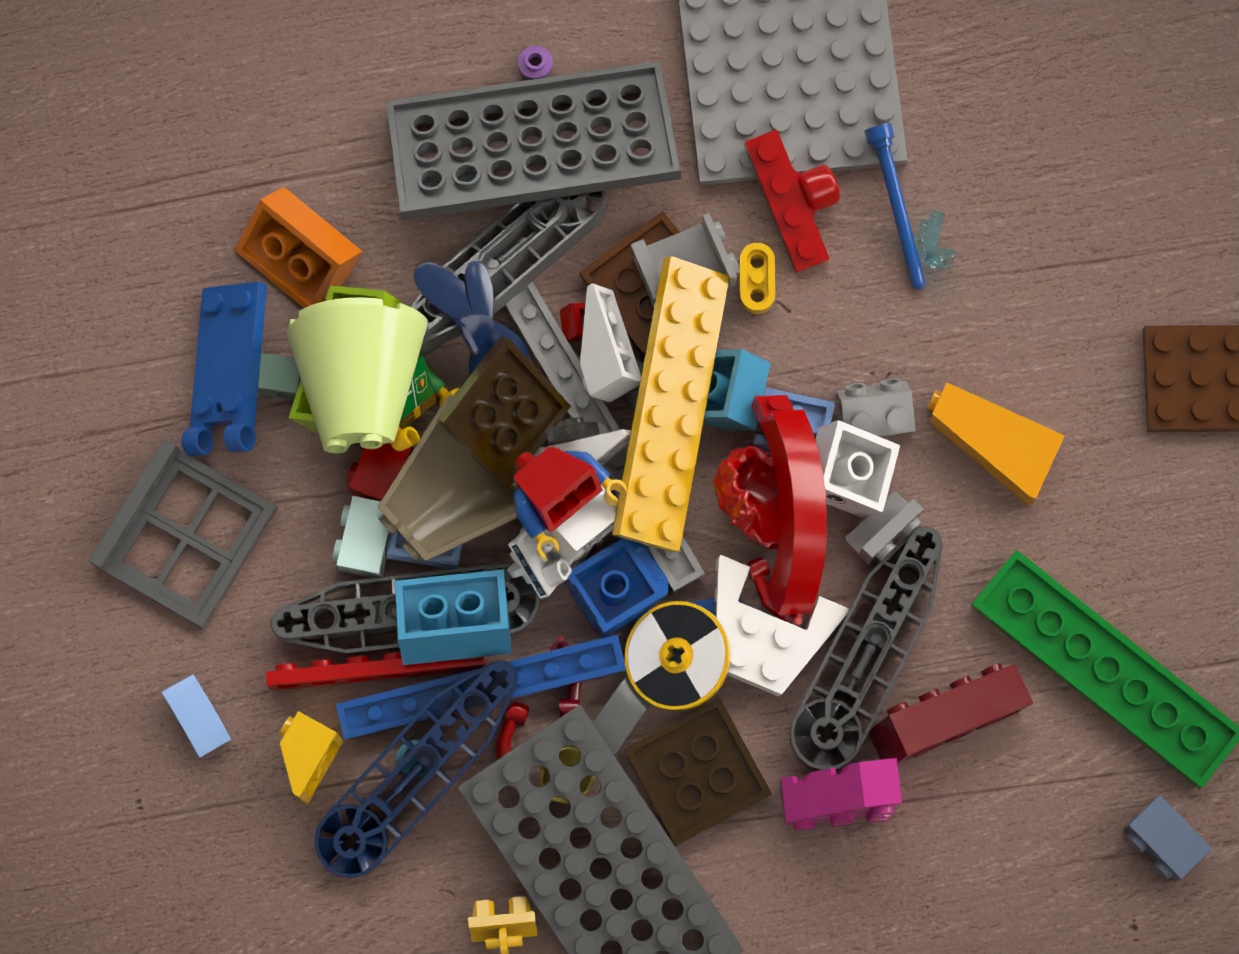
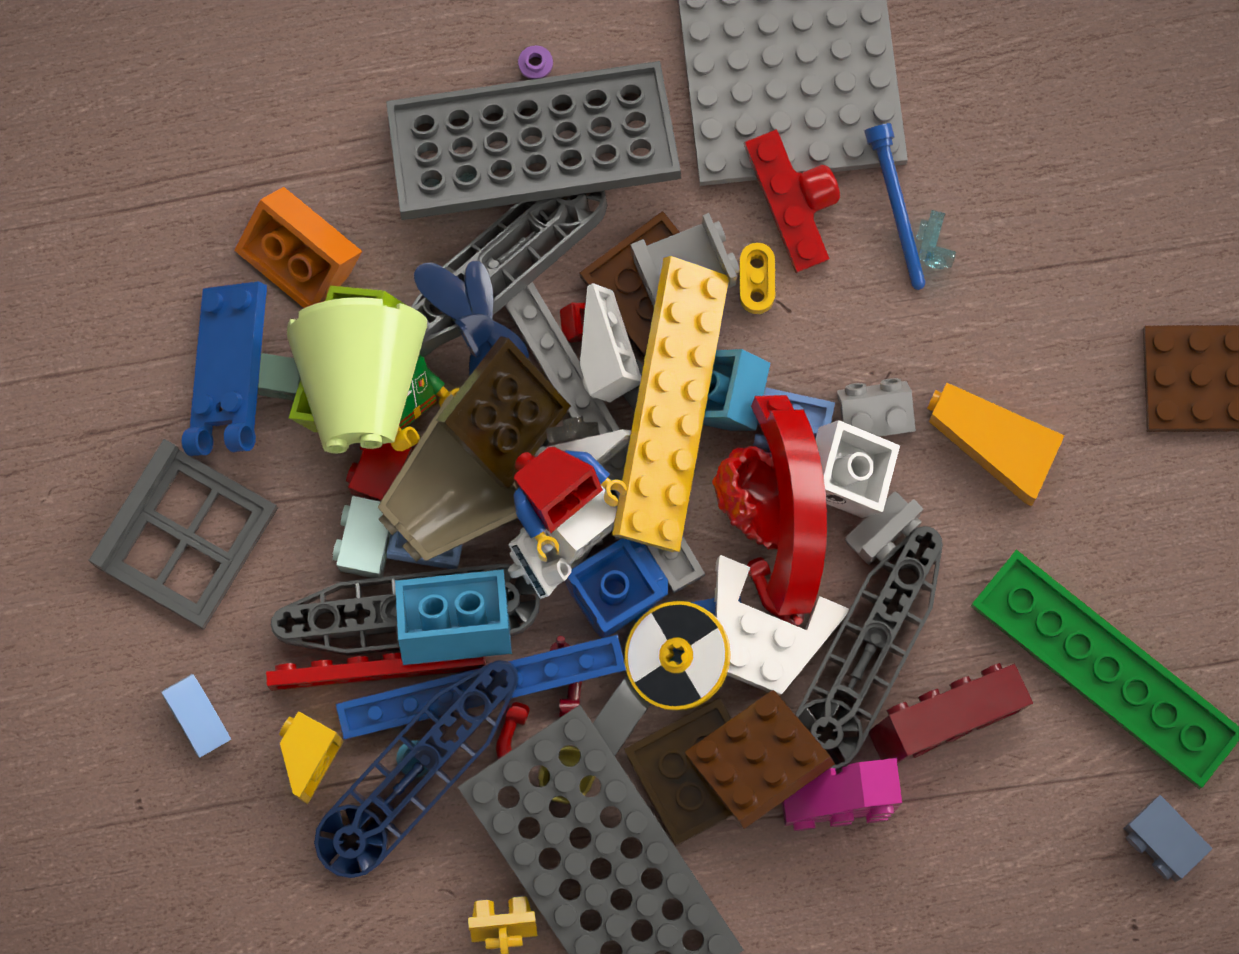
none -> reddish brown plate [684,689,835,829]

